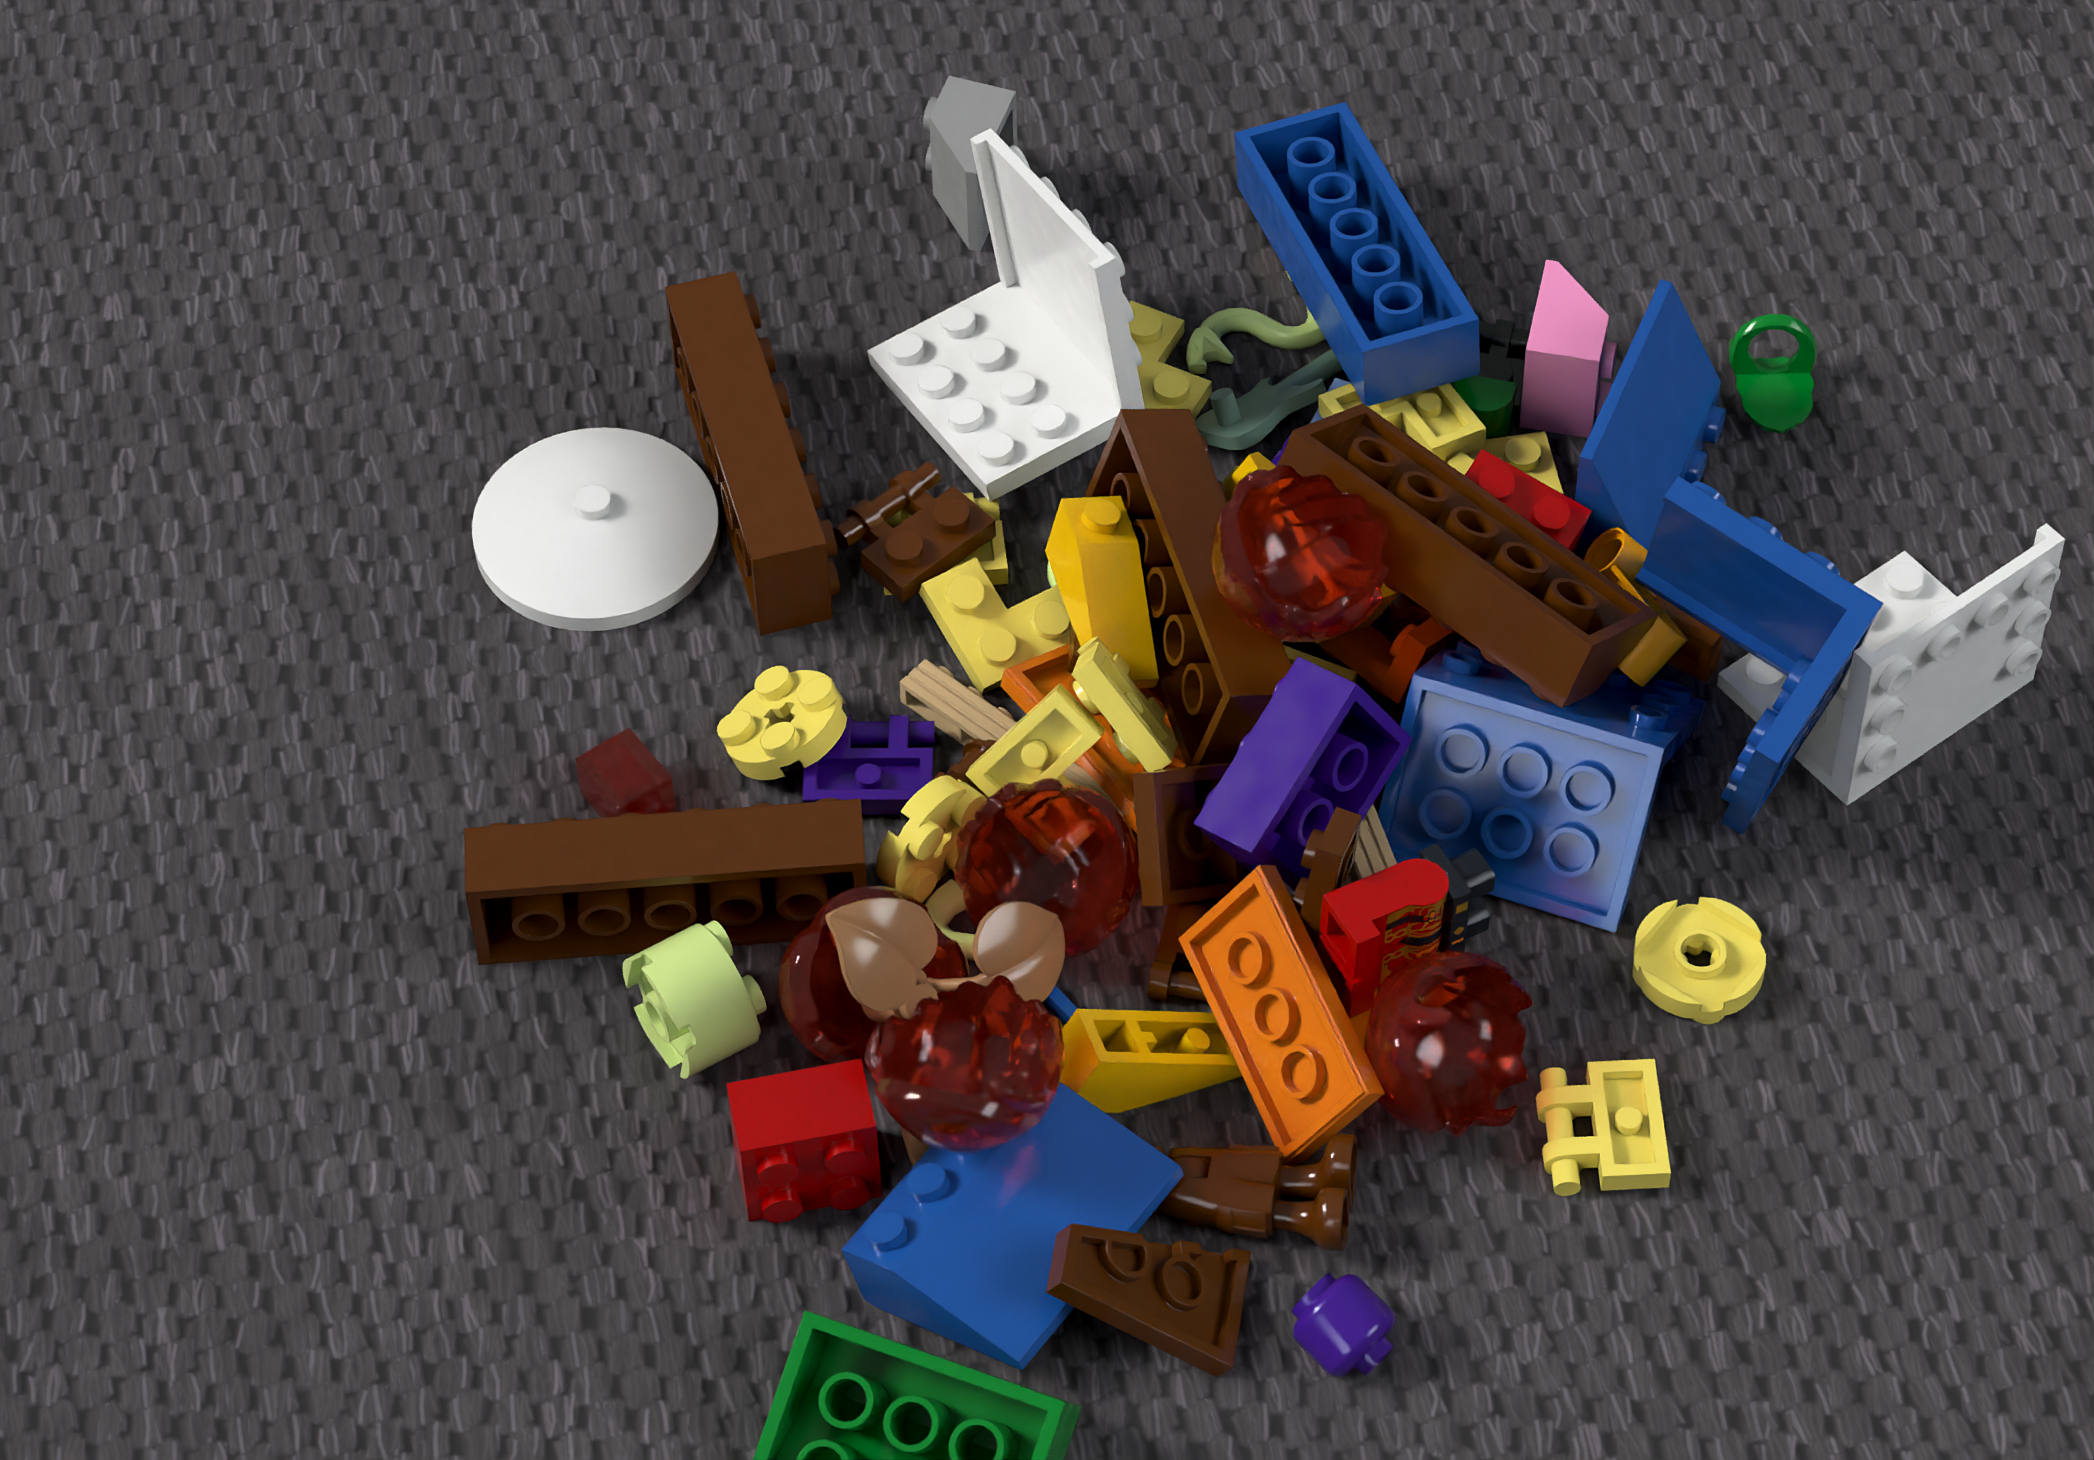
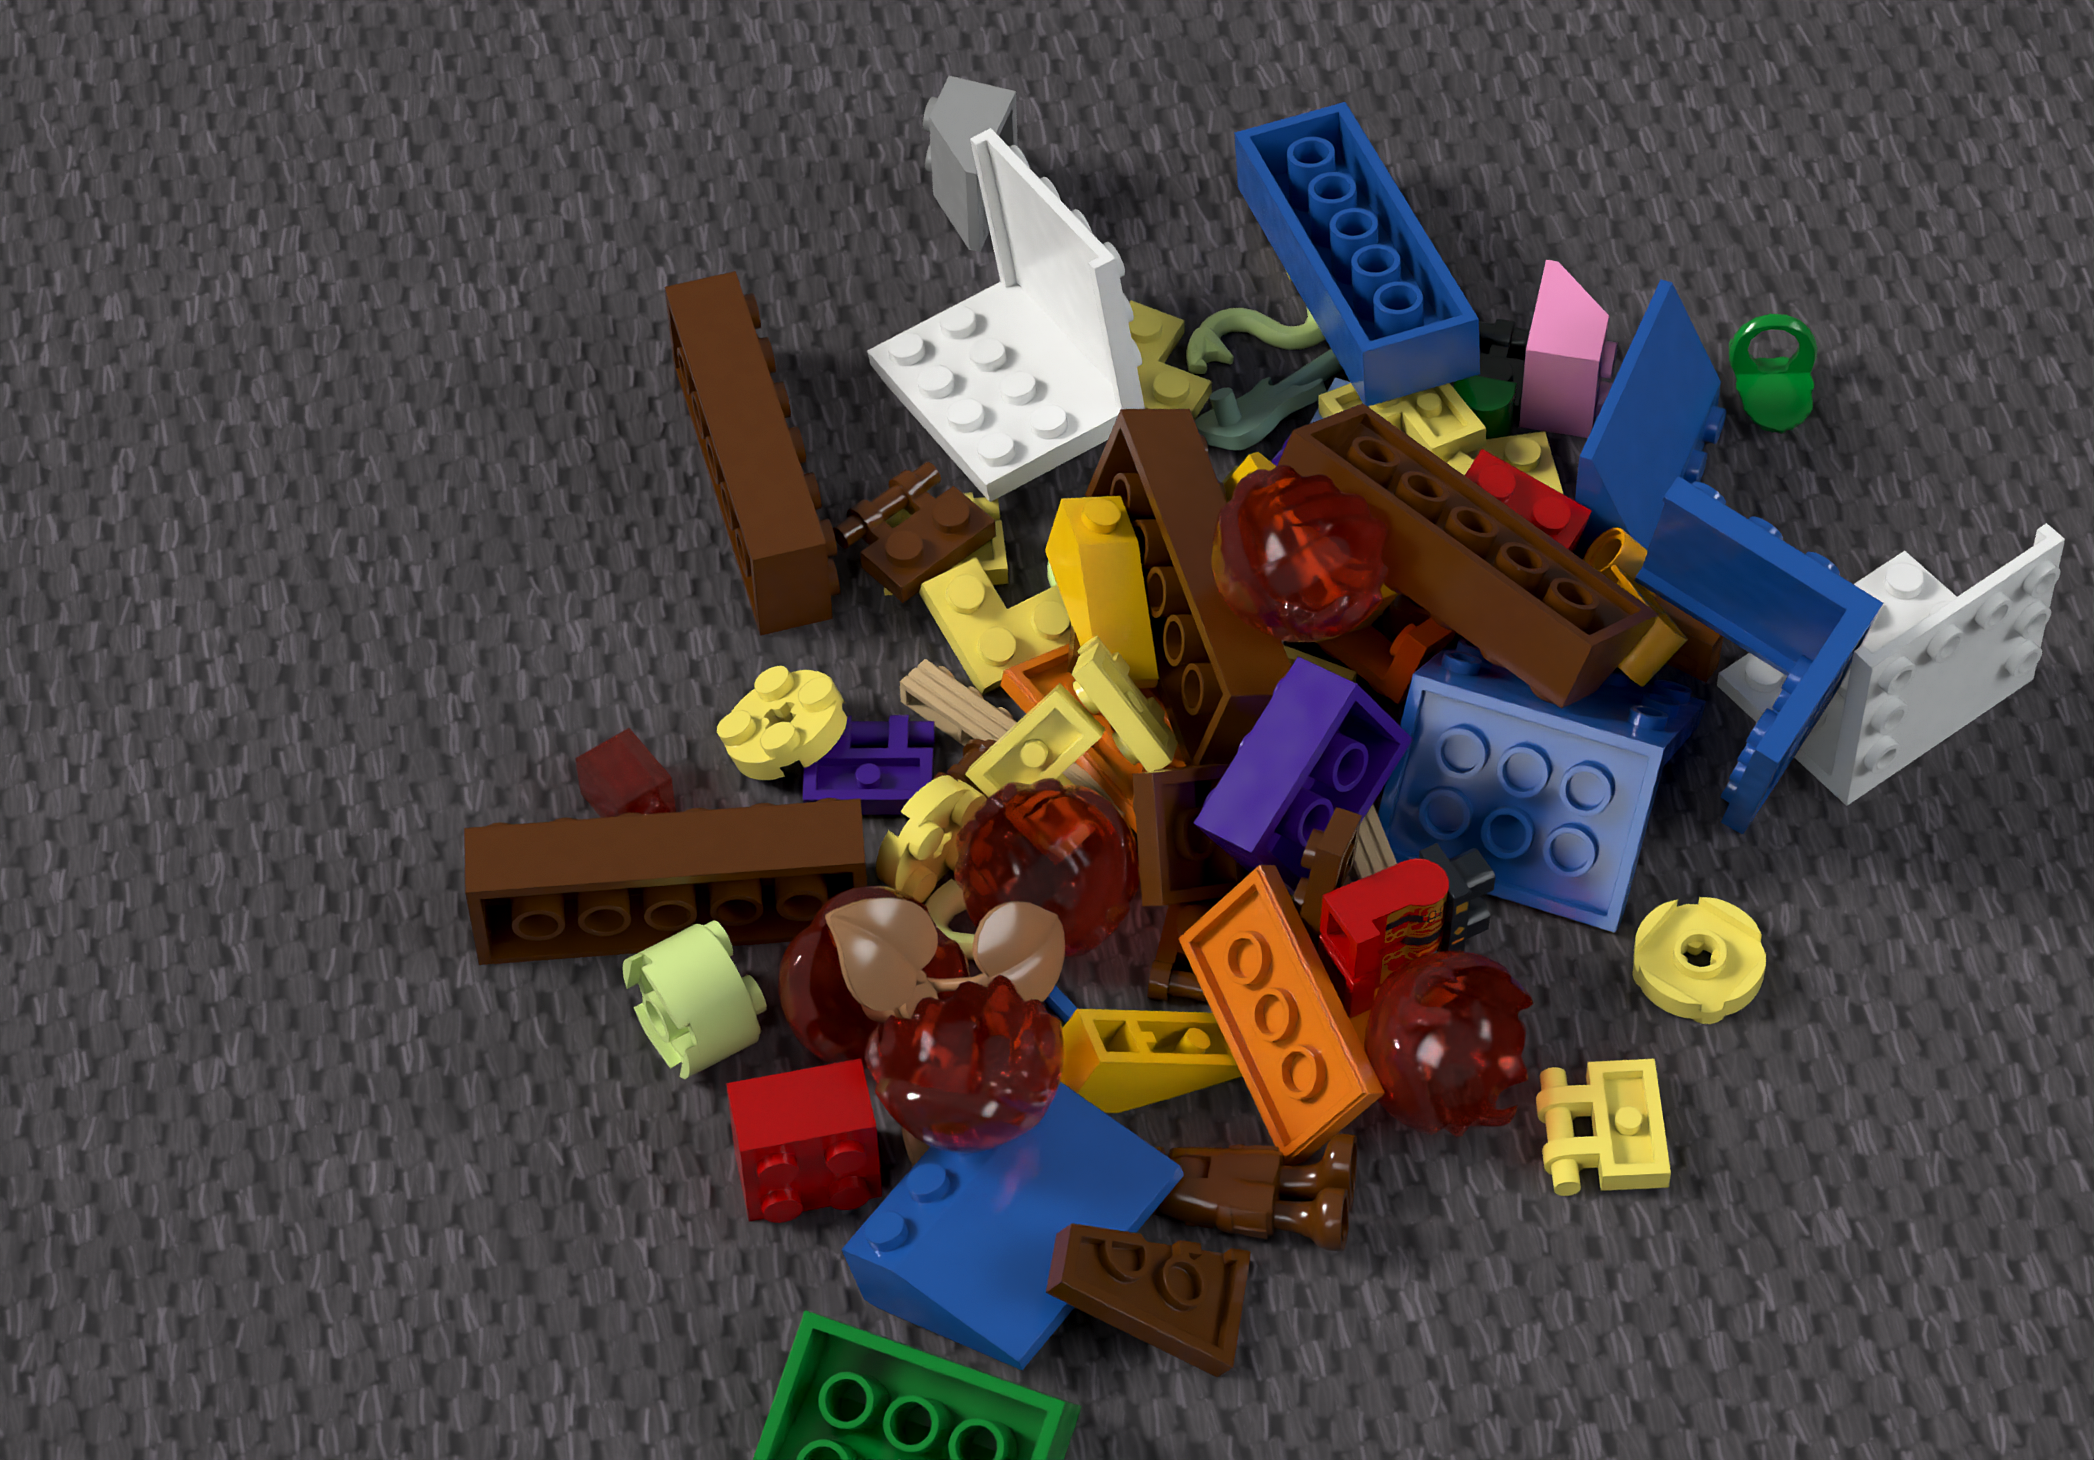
white dish [472,427,720,631] -> none
dark purple head [1291,1273,1395,1377] -> none

